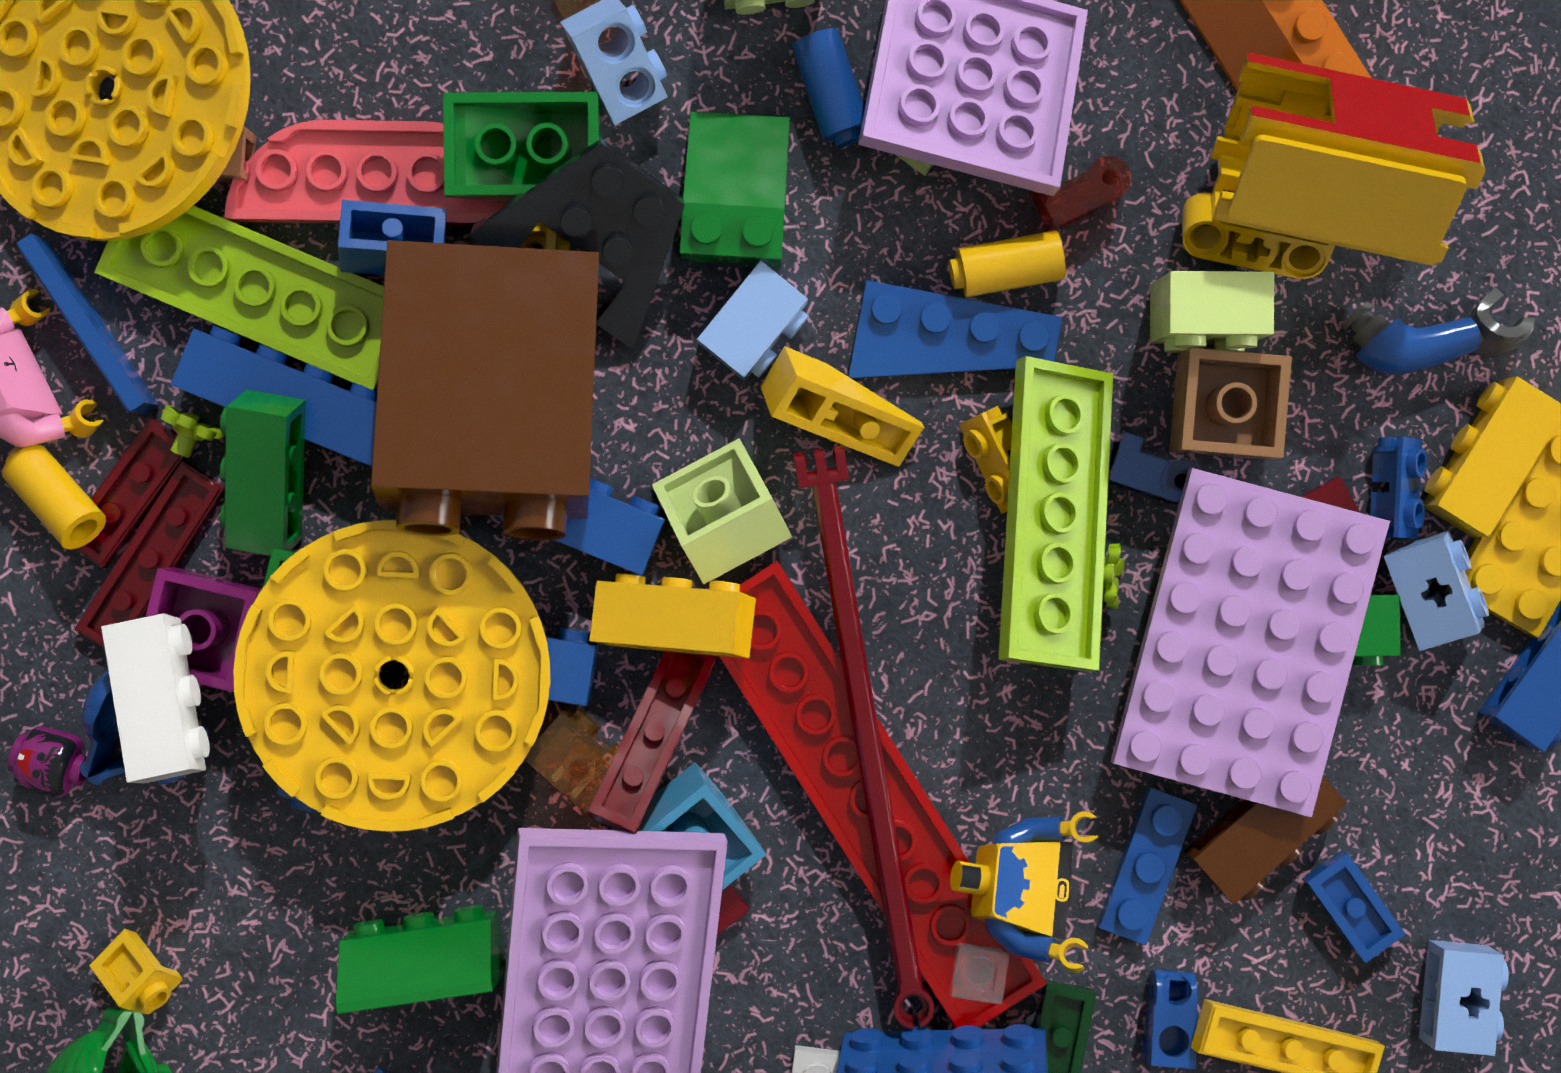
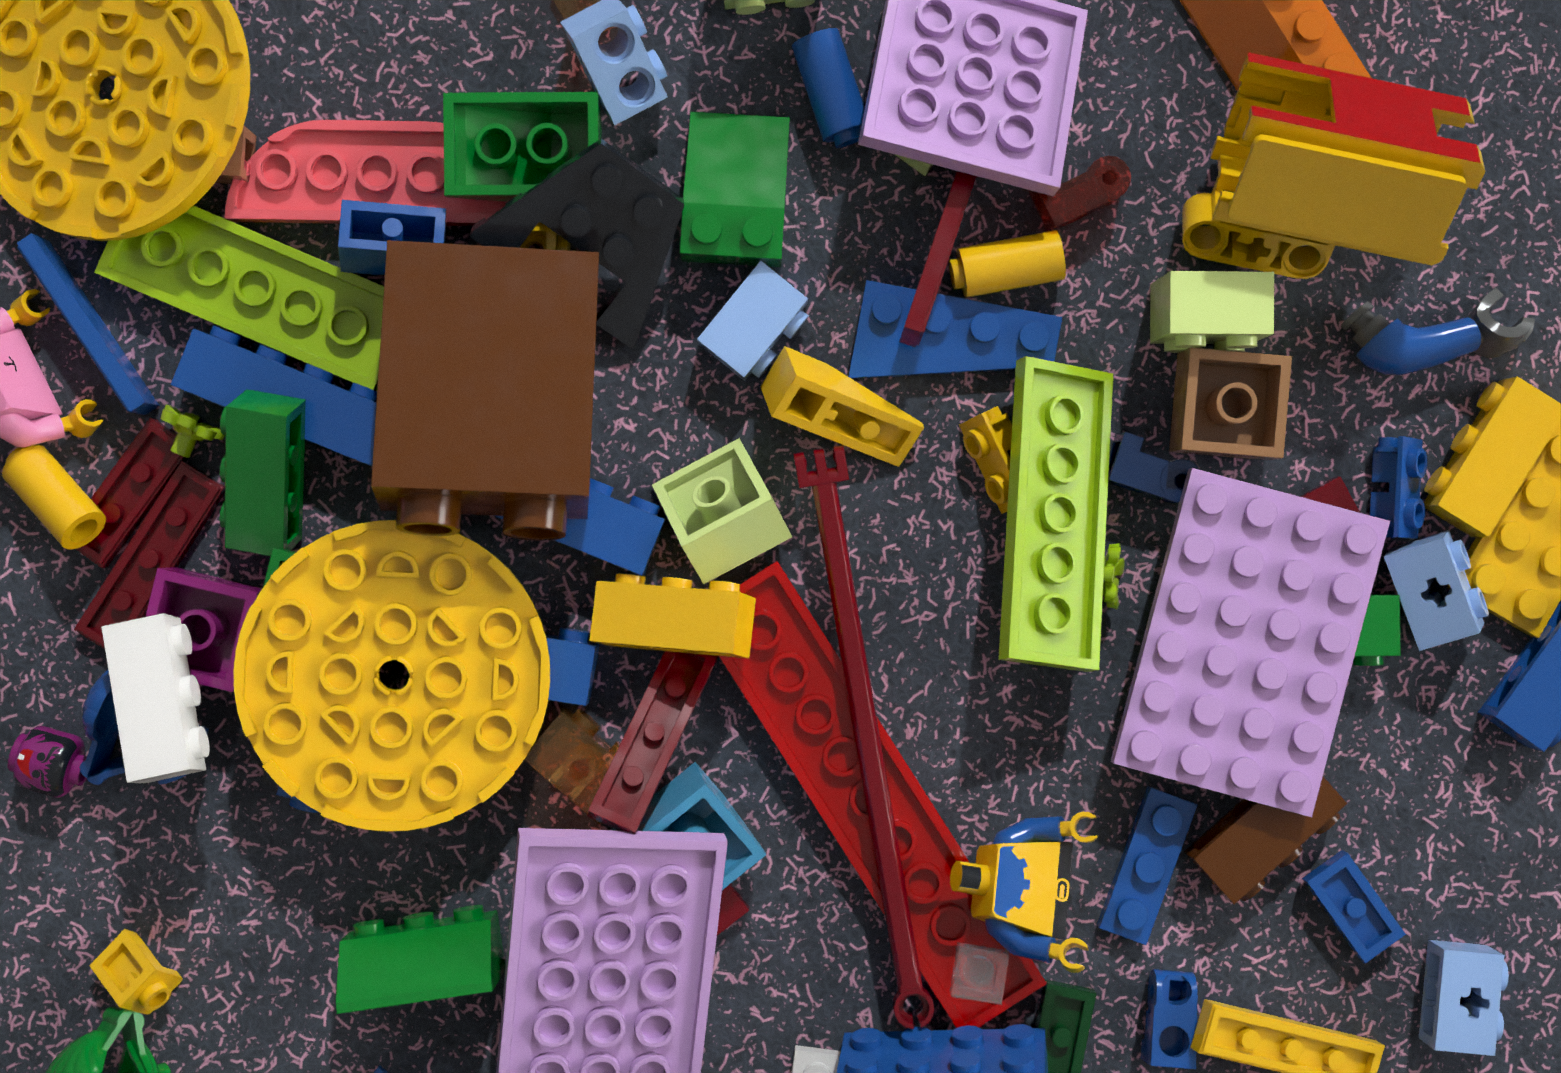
none -> dark red tile [899,171,977,348]

